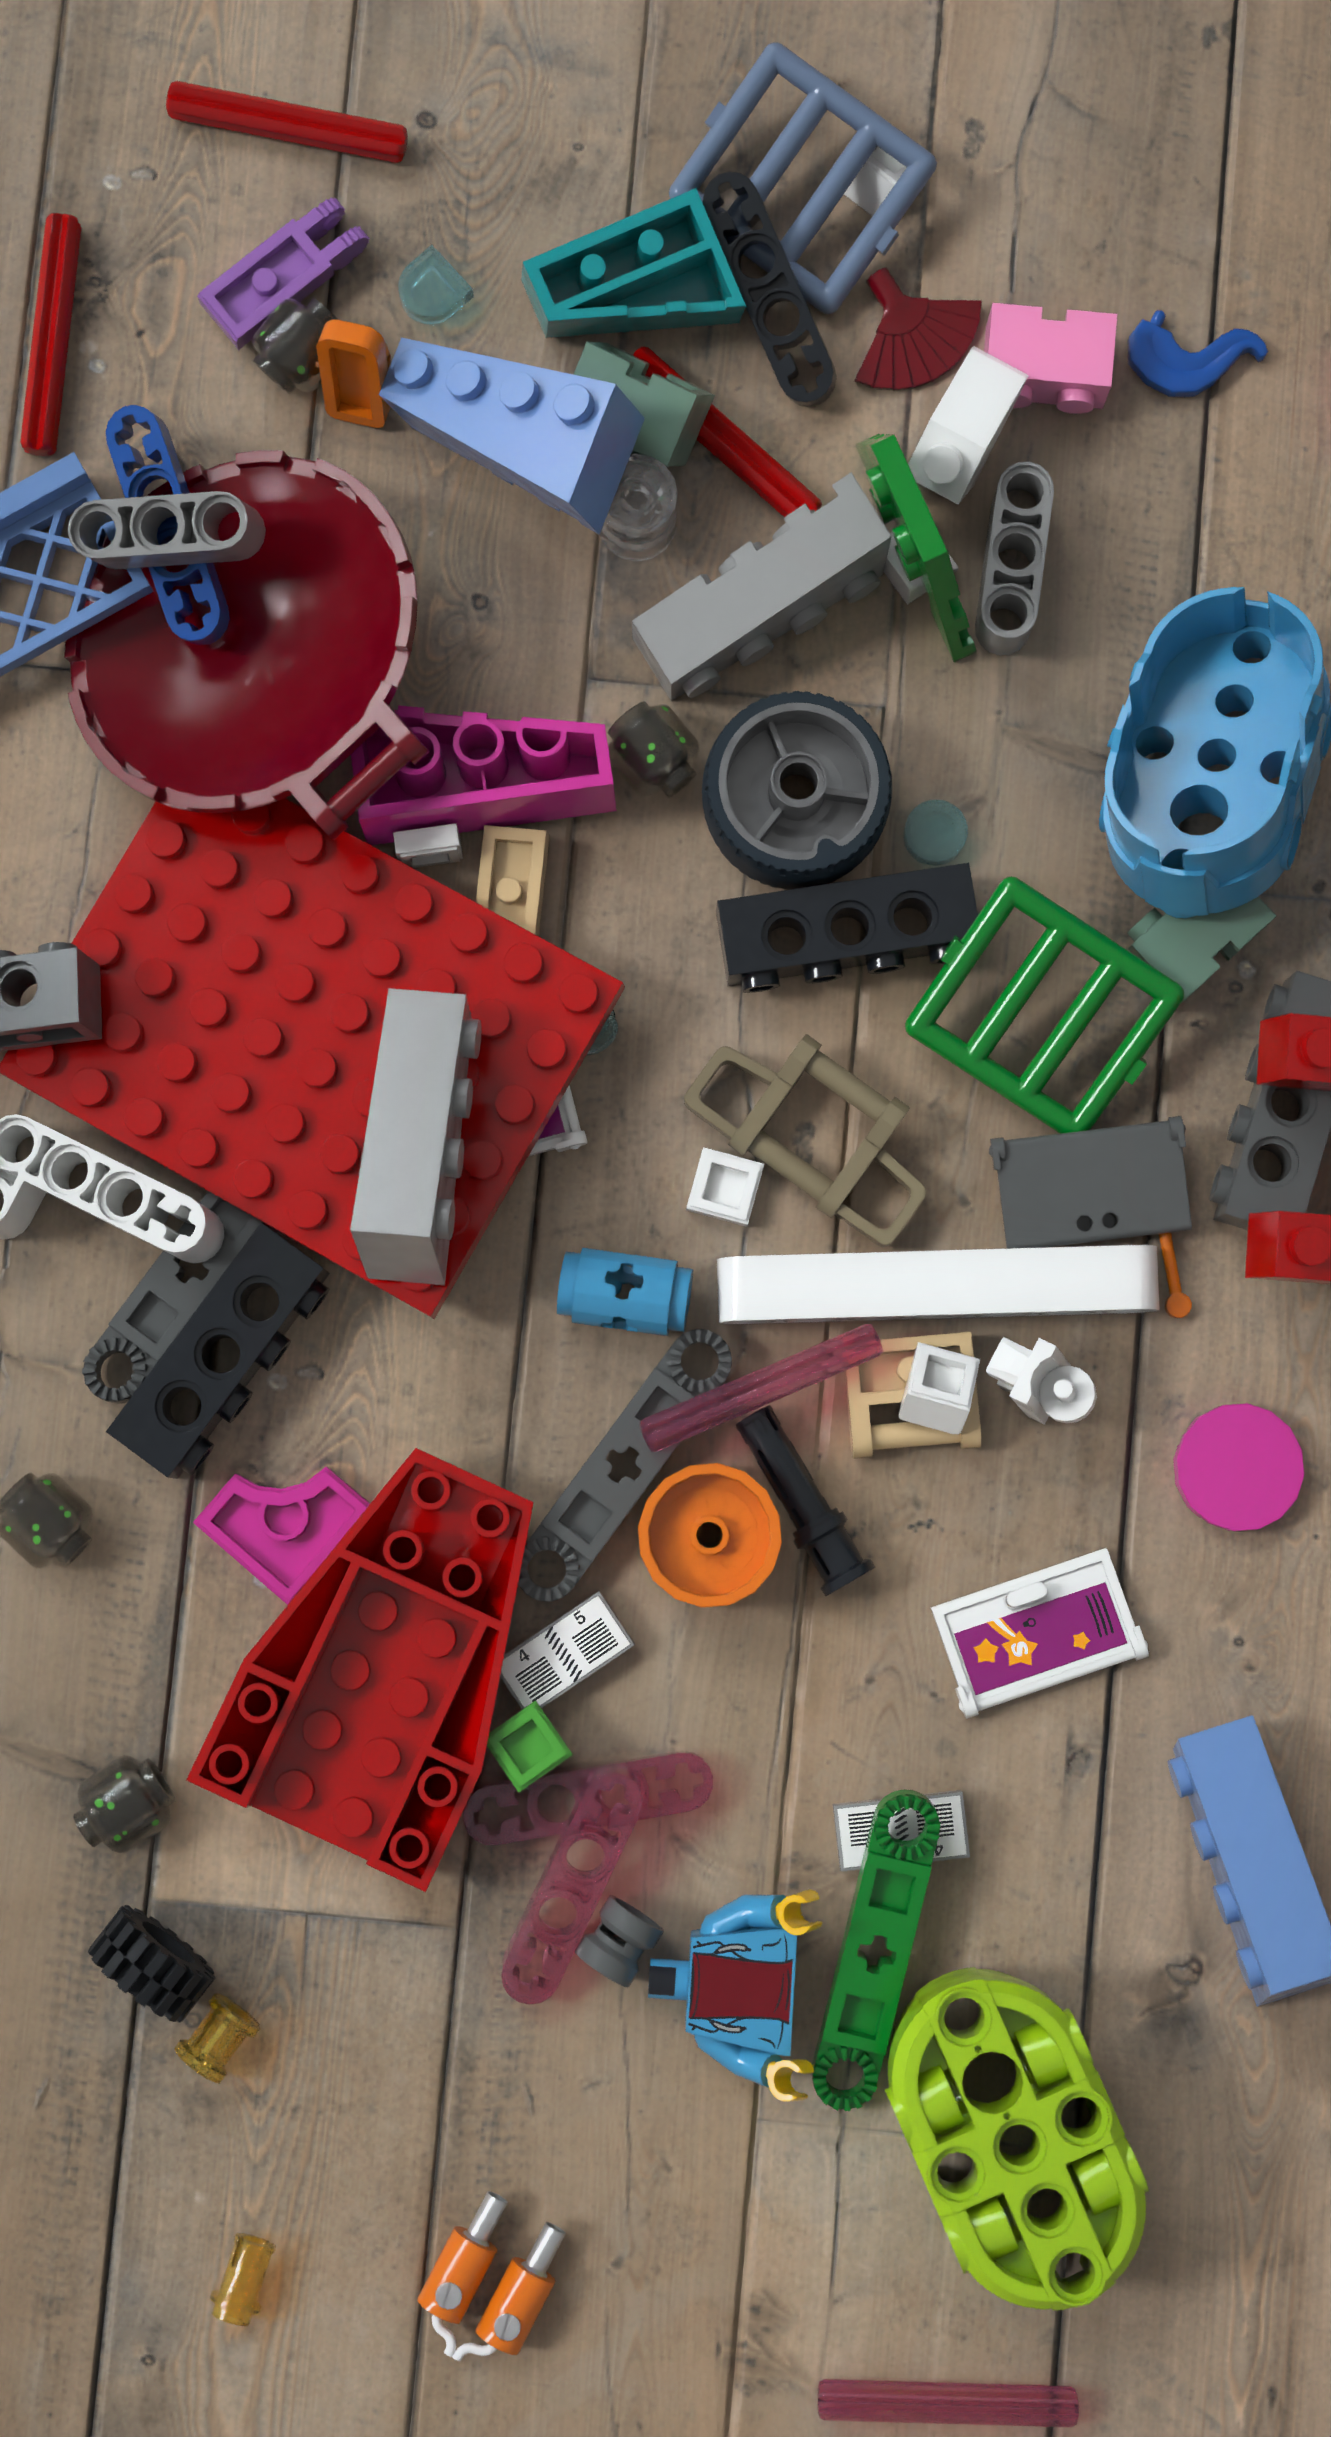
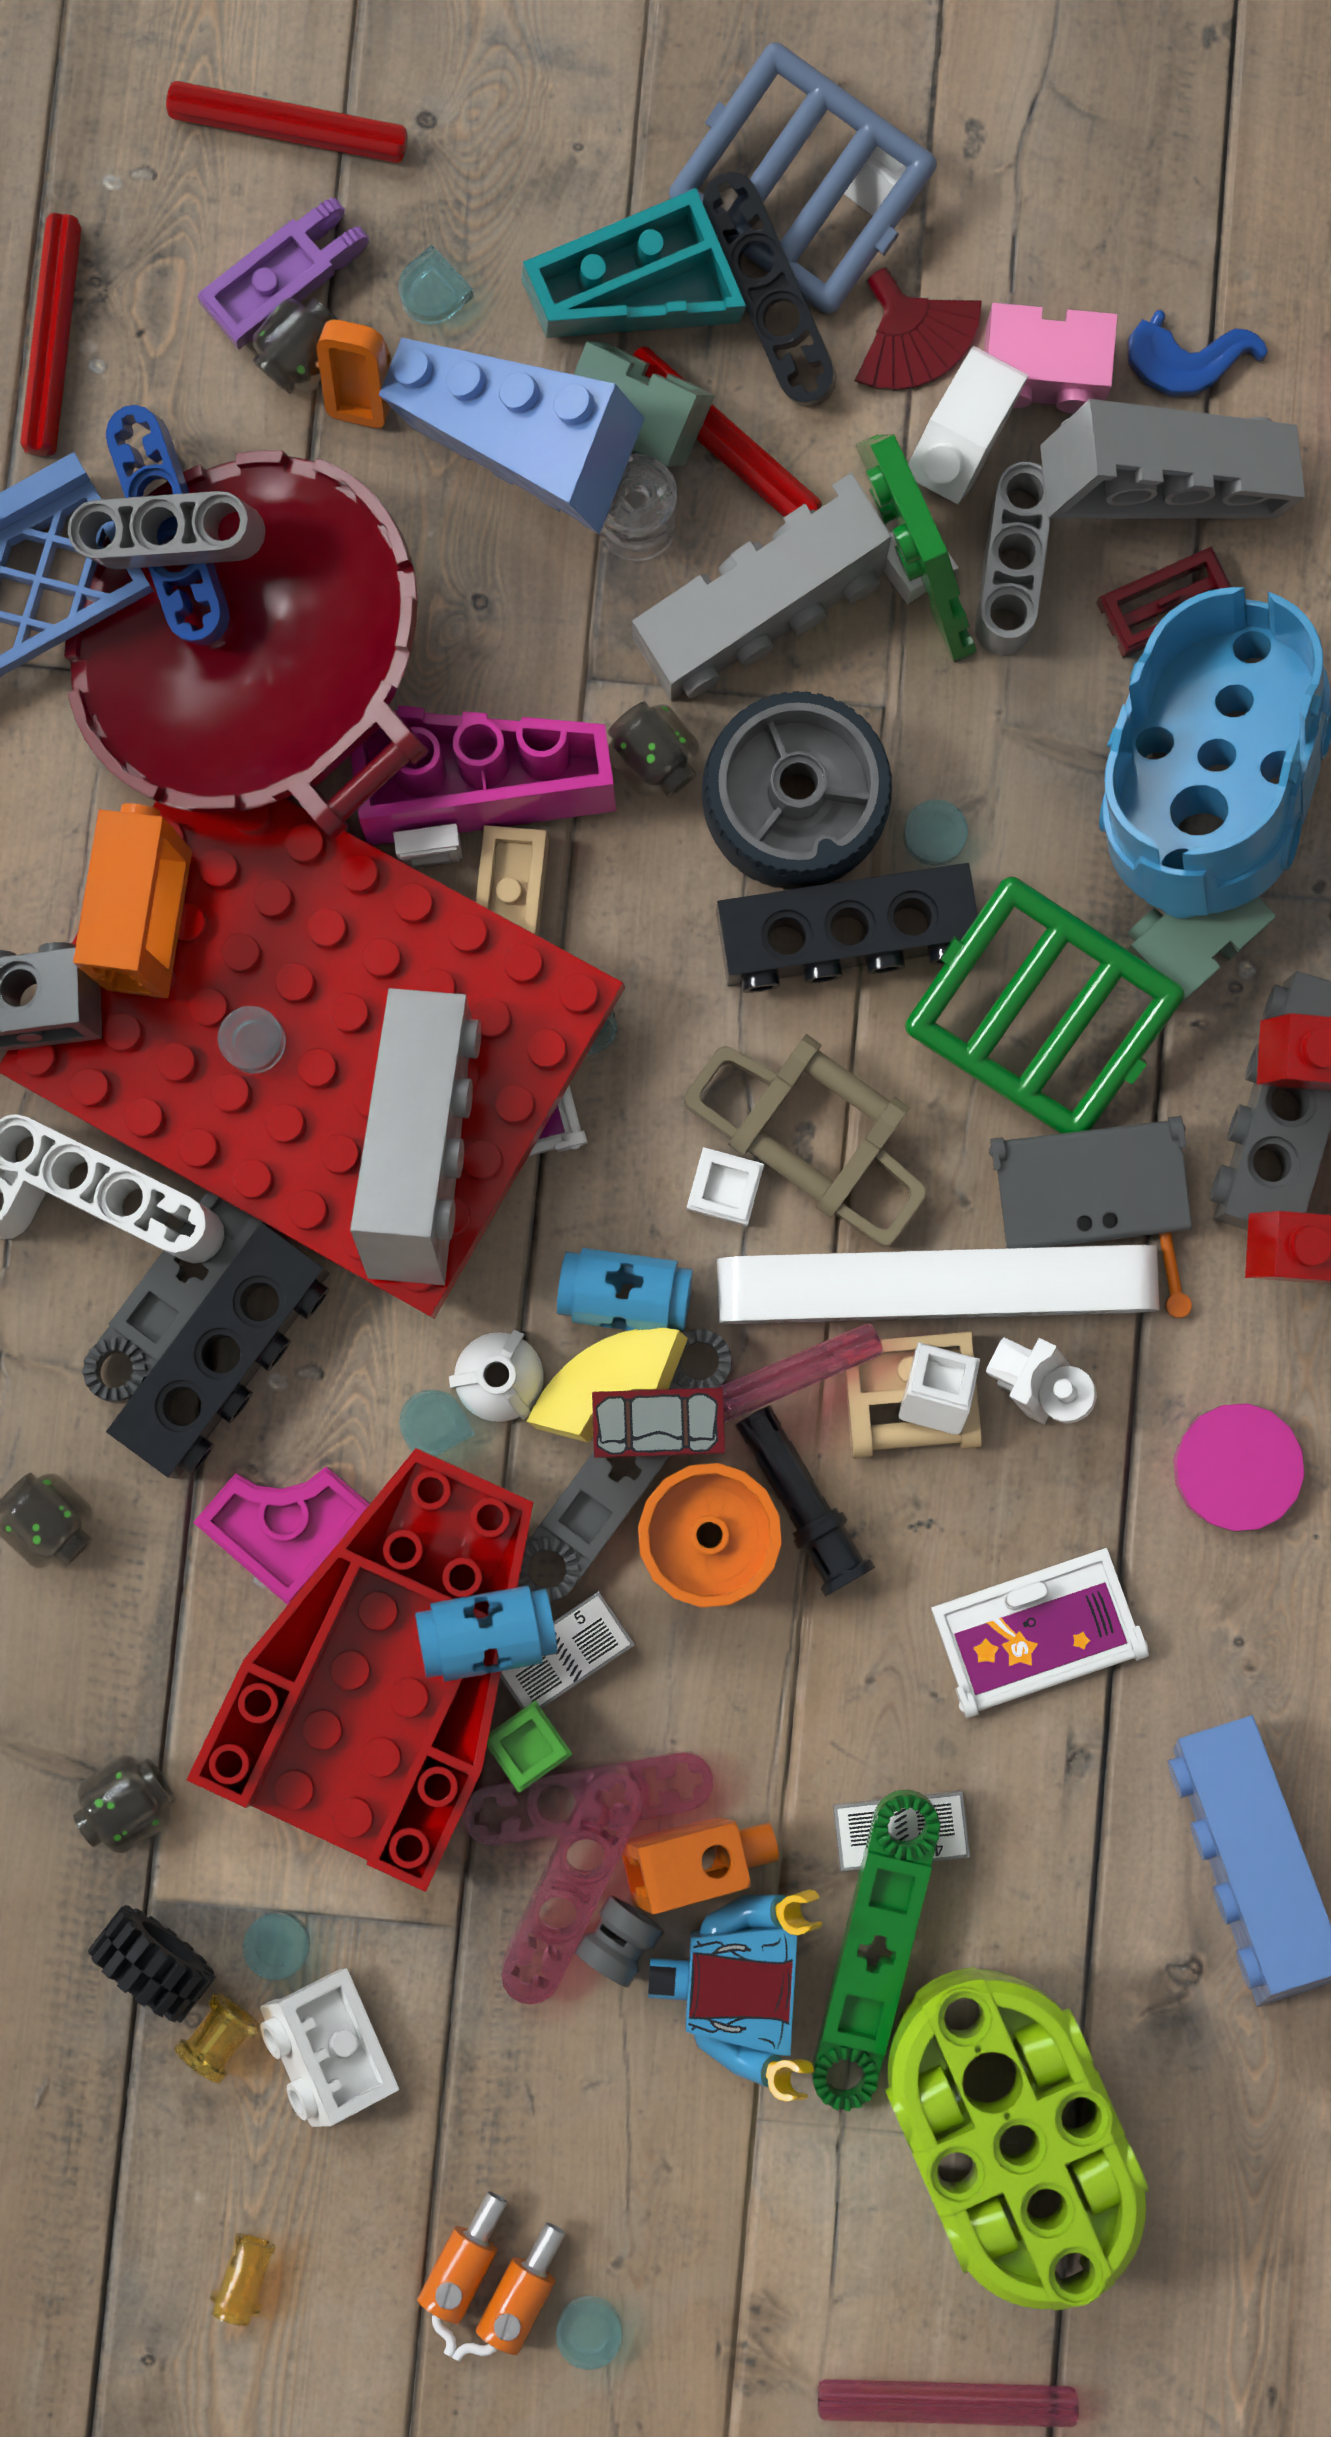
none -> orange window [73,803,192,998]
none -> clear light blue tile [218,1006,286,1073]
none -> clear light blue tile [243,1911,310,1980]
none -> white bracket [260,1968,400,2127]
none -> clear light blue tile [399,1390,476,1457]
none -> dark azure piece [415,1585,557,1682]
none -> white piece [449,1330,544,1422]
none -> light yellow tile [527,1328,688,1443]
none -> clear light blue tile [556,2296,622,2370]
none -> tile [592,1387,725,1458]
none -> orange torso [618,1817,779,1915]
none -> light grey wedge [1040,399,1305,518]
none -> dark red tile [1096,546,1231,658]

